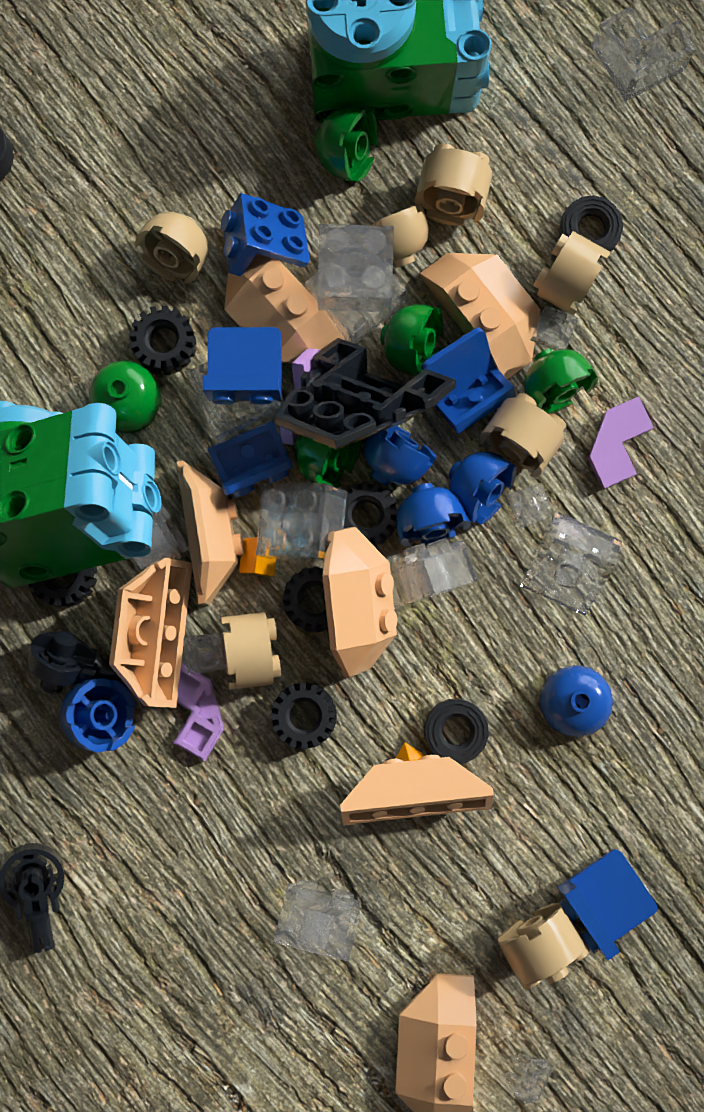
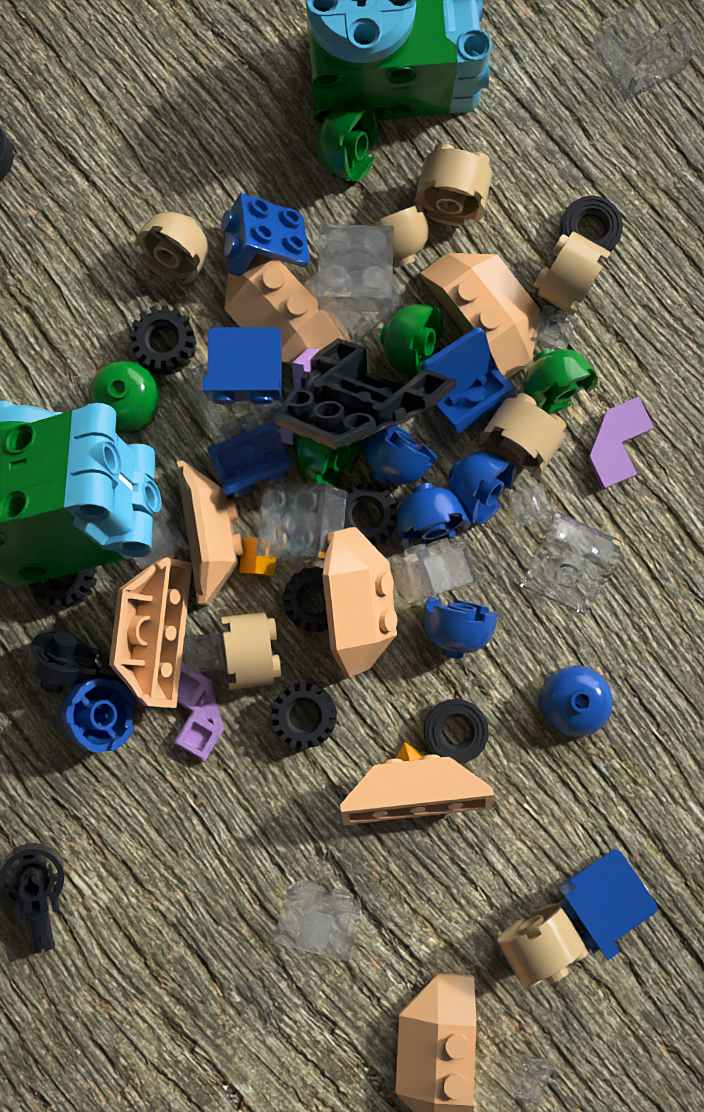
none -> blue cylinder [423,598,498,659]

